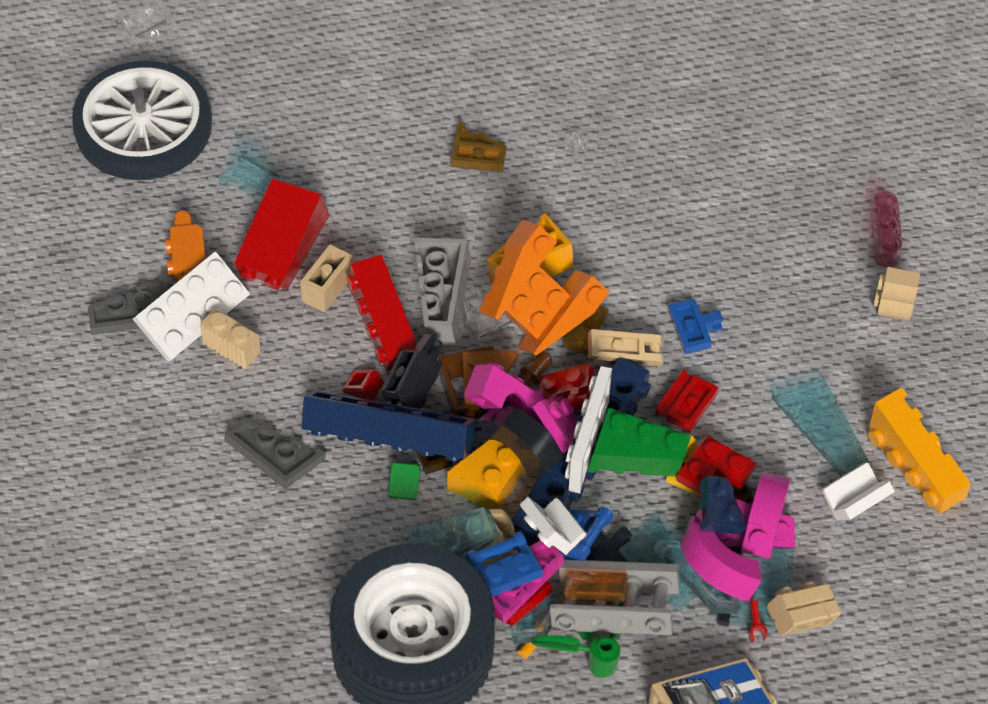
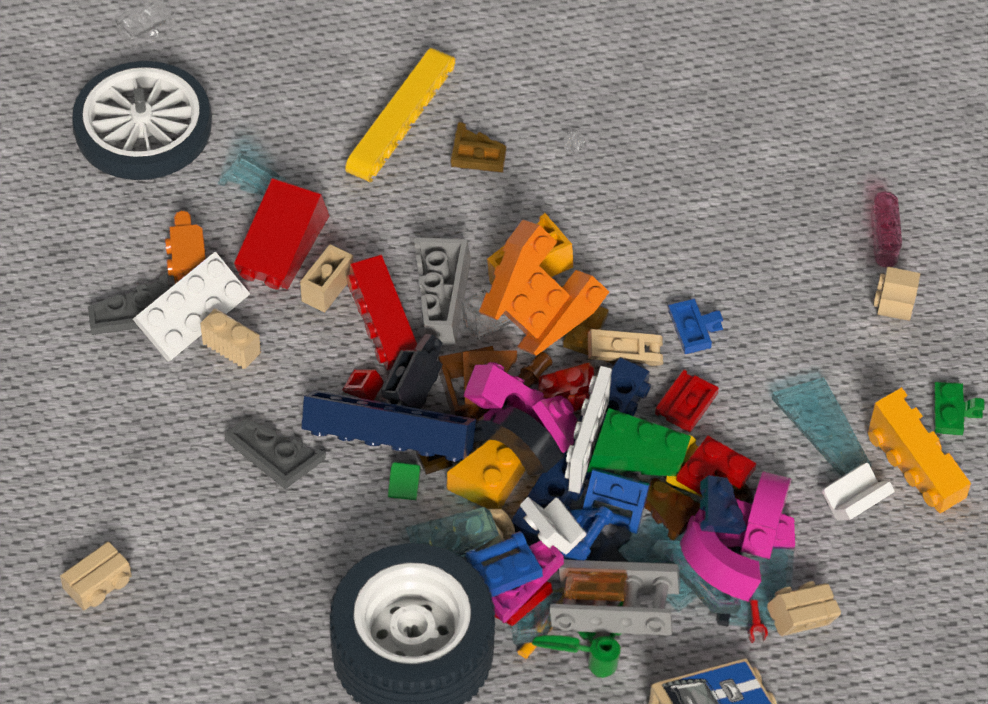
none -> tan brick [60,542,132,611]
none -> yellow beam [345,48,455,182]
none -> blue plate [582,468,650,534]
none -> reddish brown wing [644,478,700,541]
none -> green plate [934,382,985,436]

